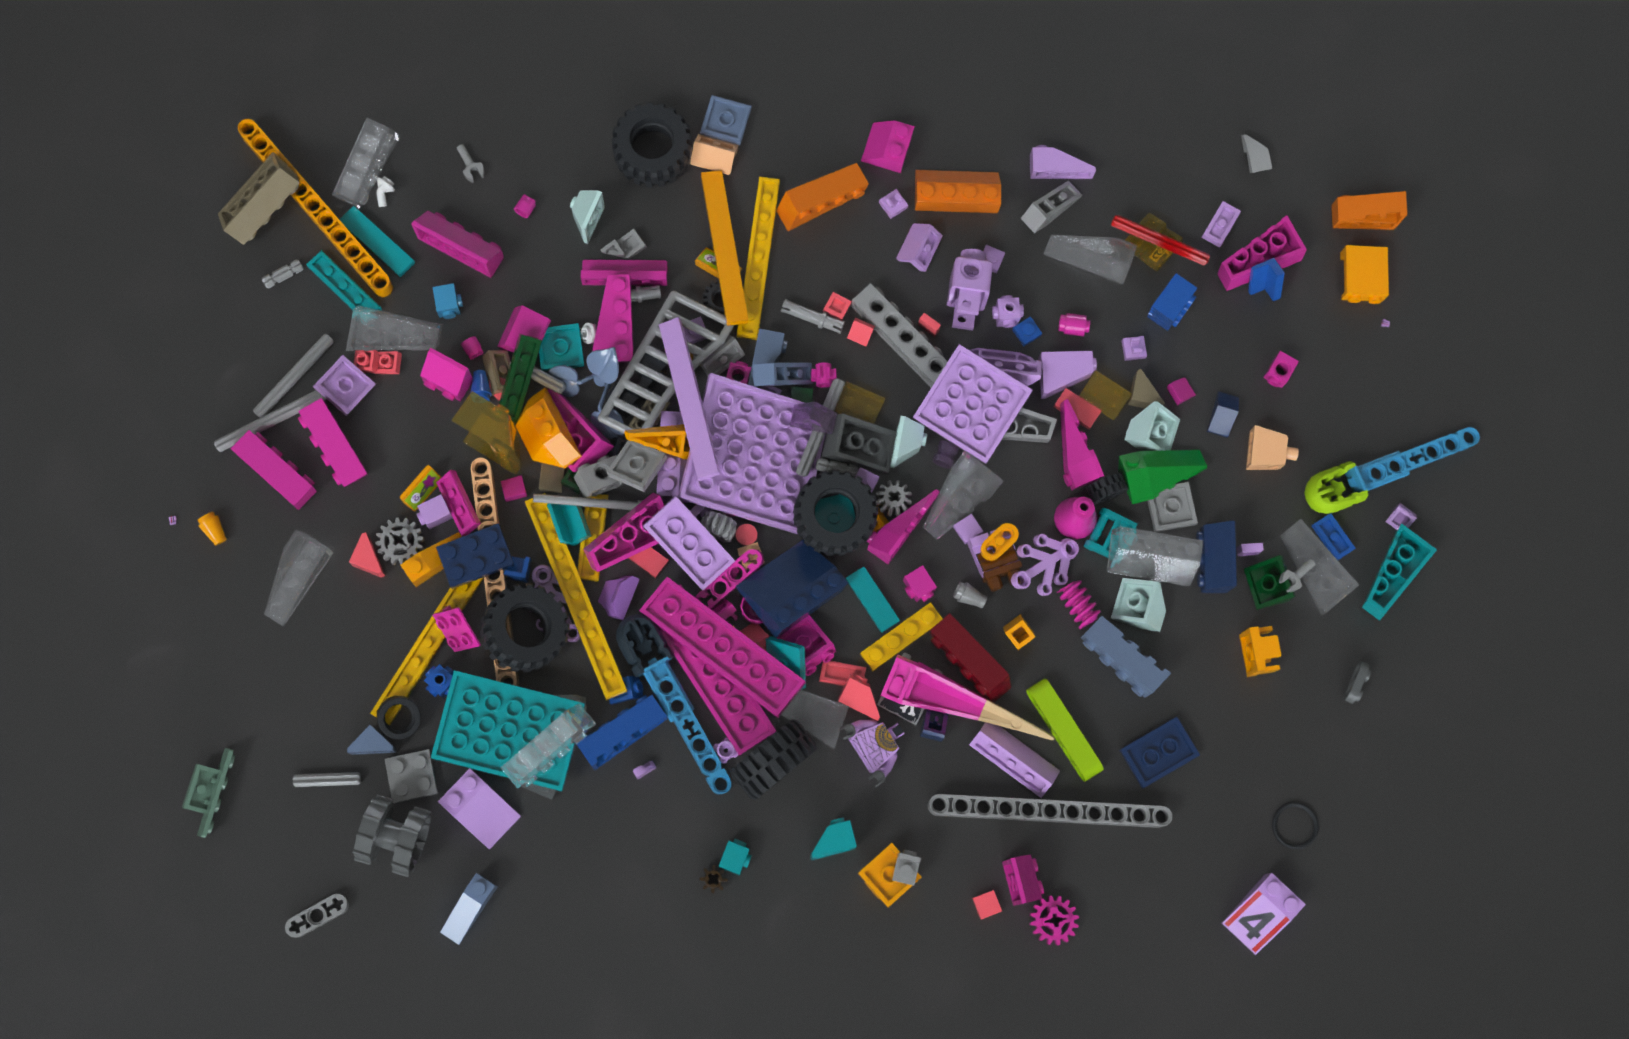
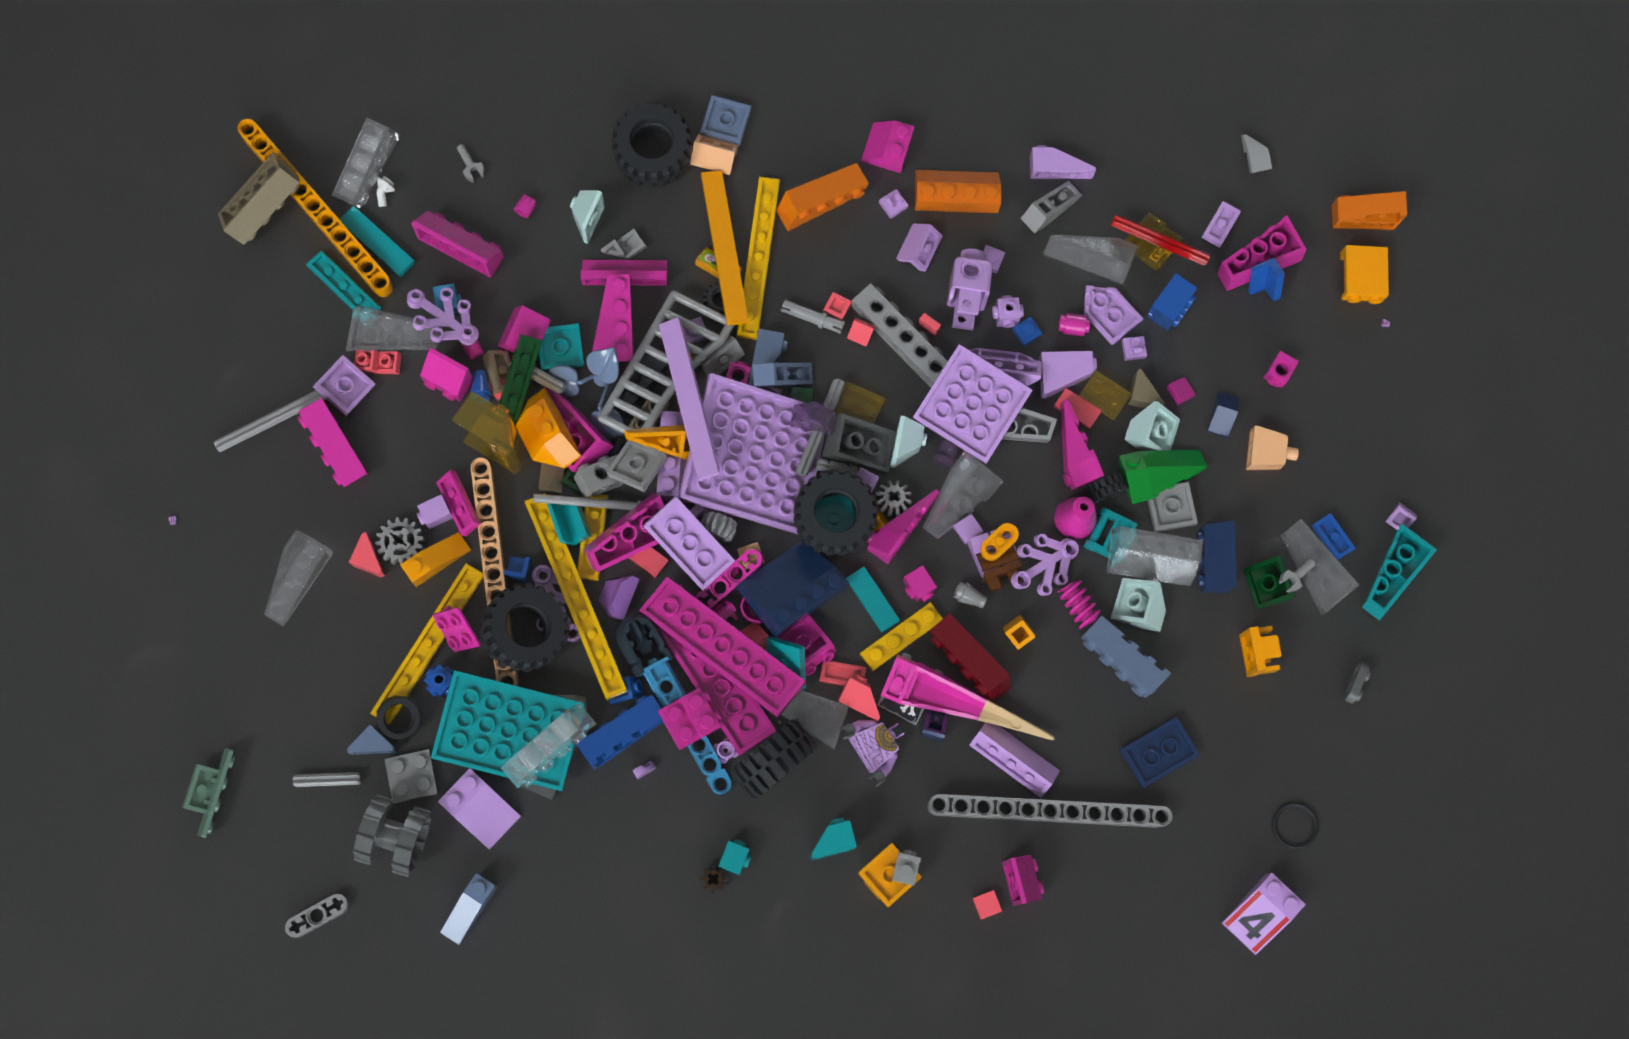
light orange cone [197,512,227,546] -> none
dark pink brick [231,430,317,510] -> none
light grey axle [253,334,334,418] -> none
light grey axle [262,259,303,288] -> none
slope [400,465,441,511] -> none
dark blue plate [436,523,514,589] -> none
dark pink slope [501,475,527,502] -> none
white plate [580,323,597,344] -> none
light grey pin [631,285,661,303] -> none
coral tile [736,524,757,546] -> none
dark pink gear [811,363,837,388] -> none
lime beam [1026,678,1104,782] -> none
dark pink gear [1029,896,1079,945] -> none
lavender tile [1236,543,1263,557] -> none
piece [1304,427,1480,514] -> none
none -> lavender plant [407,287,479,345]
none -> dark pink plate [658,688,722,750]
none -> lavender tile [1084,285,1143,345]

